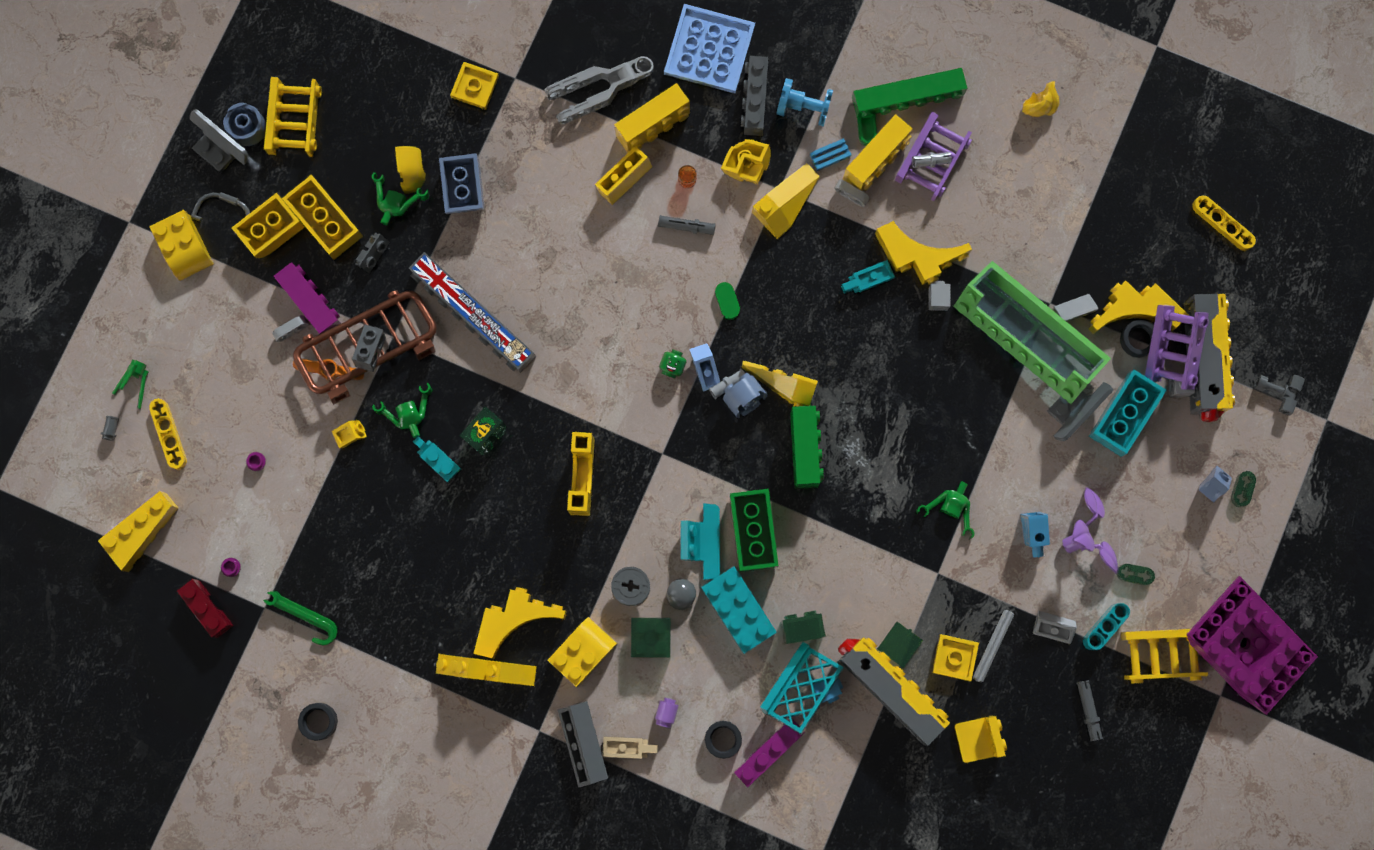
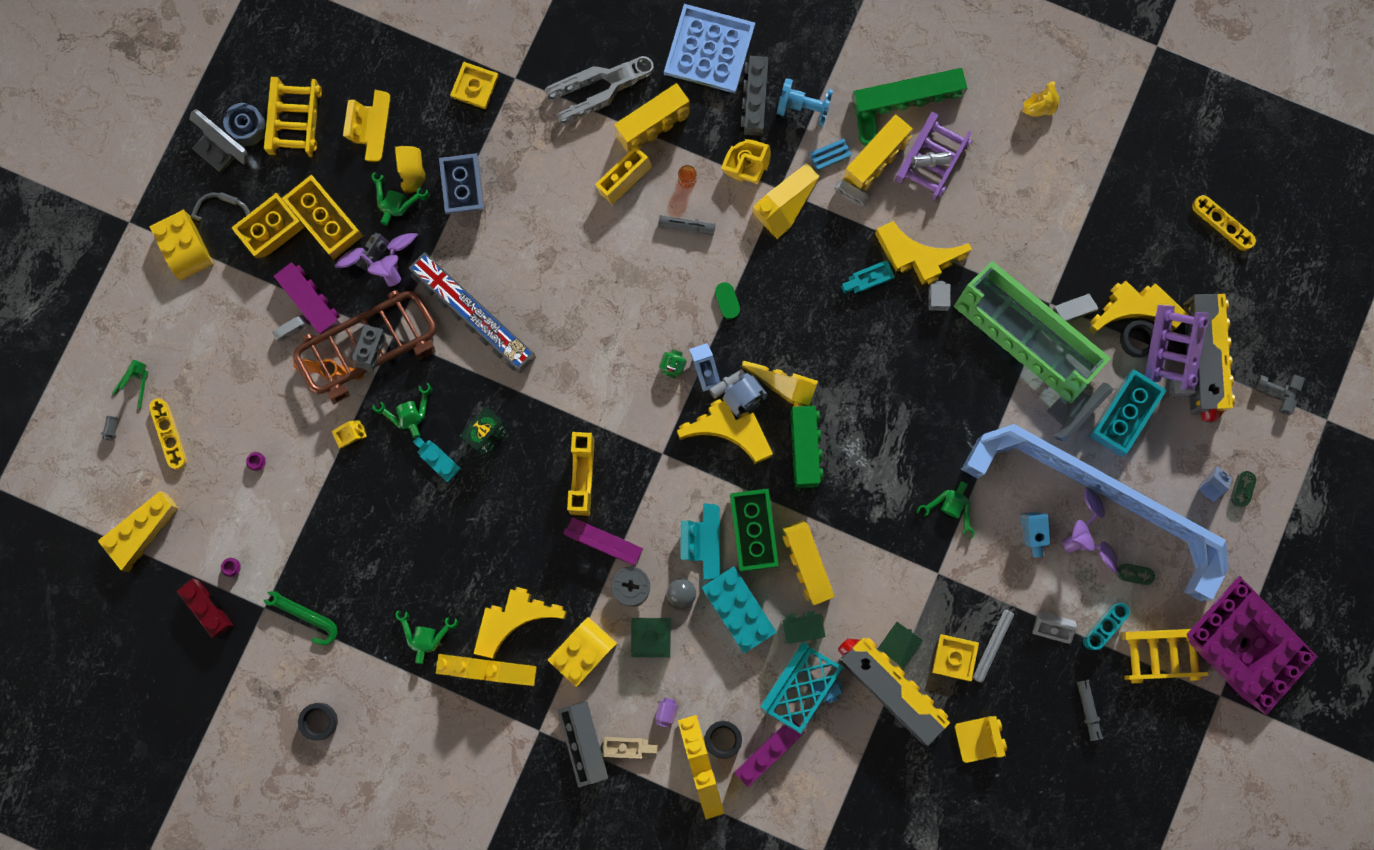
none -> medium lavender plant [335,233,418,286]
none -> yellow plate [343,90,390,162]
none -> green piece [396,611,458,664]
none -> magenta fence [563,517,643,566]
none -> yellow arch [677,399,773,464]
none -> yellow arch [678,715,725,819]
none -> yellow wedge [781,520,835,606]
none -> light blue arch [961,424,1229,602]

